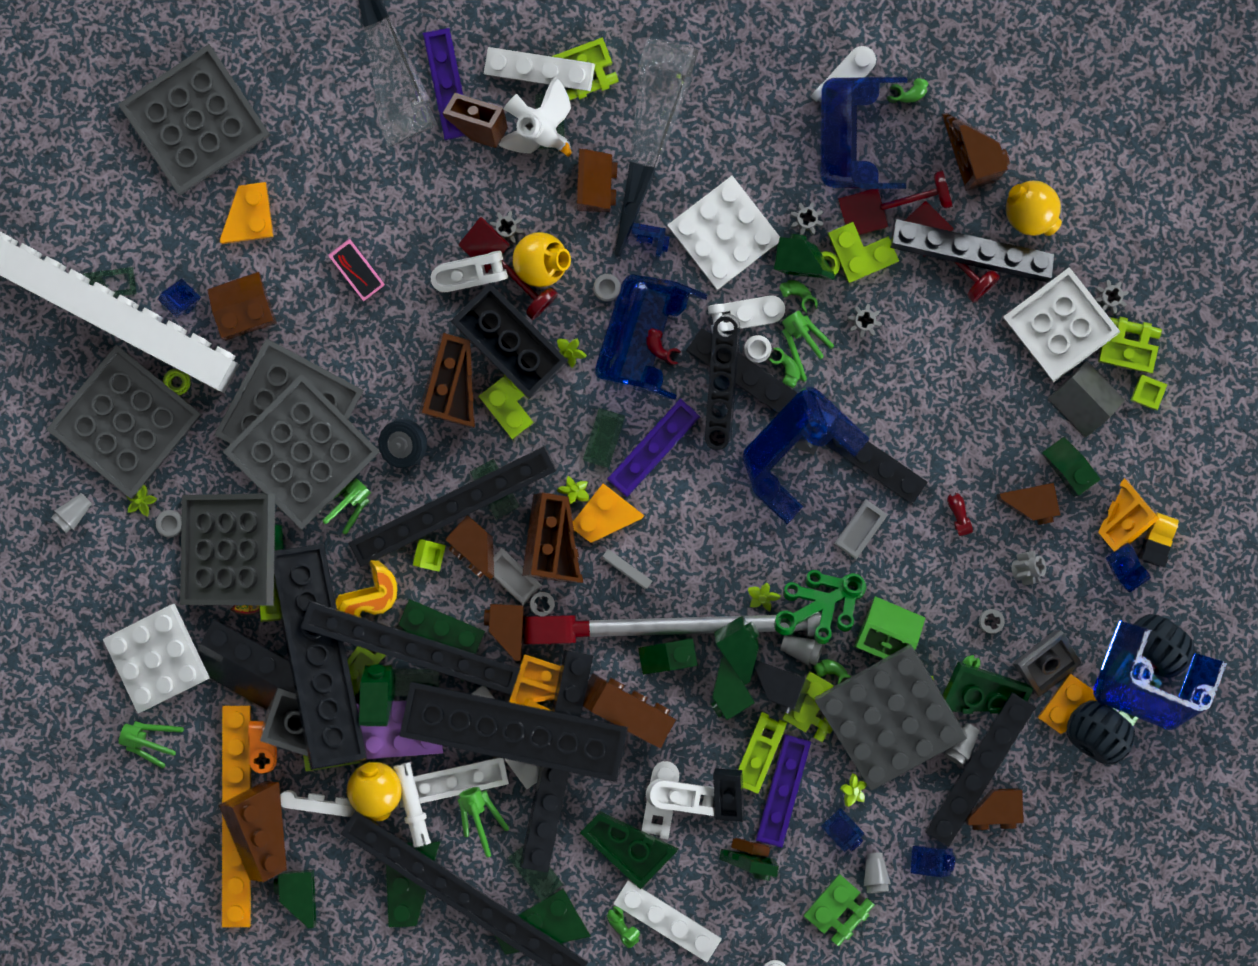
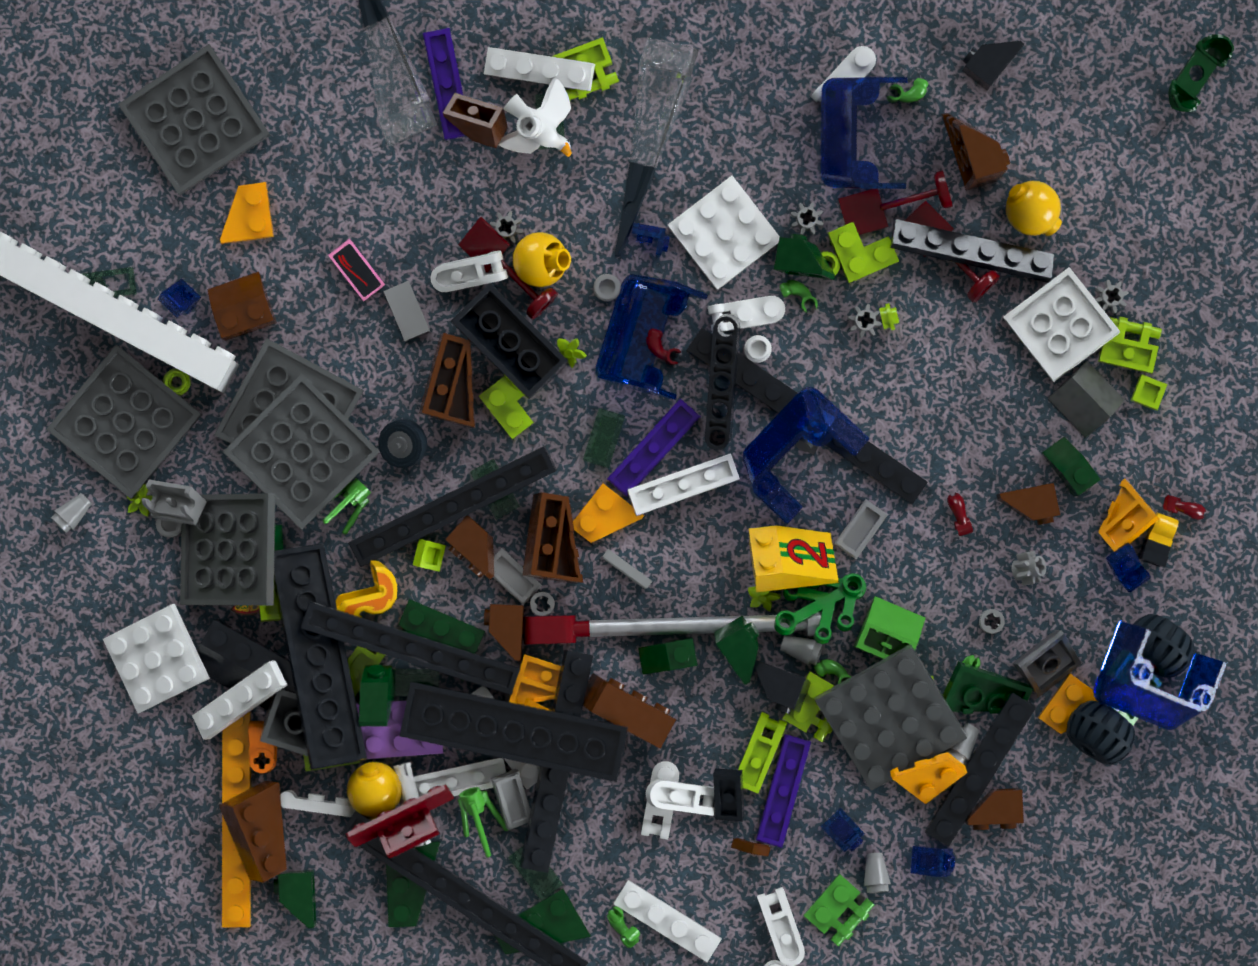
bright green plant [118,721,184,768] -> none
lime plant [557,476,589,504] -> none
reddish brown slope [577,149,618,212] -> none
dark green wing [580,811,678,890] -> none
dark green slope [711,656,755,720] -> none
dark green wing [719,849,779,881] -> none
bright green arm [768,348,800,388] -> none
bright green plant [782,310,834,382] -> none
lime plant [840,773,867,807] -> none
none -> light grey hinge [142,480,207,526]
none -> white plate [192,661,287,740]
none -> dark red bracket [346,784,454,859]
none -> light grey tile [384,280,430,342]
none -> light grey tile [491,769,531,830]
none -> white plate [627,453,740,516]
none -> yellow slope [749,525,838,593]
none -> white plate [757,887,805,966]
none -> lime plate [879,303,899,331]
none -> light orange wing [890,752,967,804]
none -> black slope [962,41,1024,91]
none -> dark red arm [1163,495,1206,520]
none -> dark green piece [1168,34,1234,112]

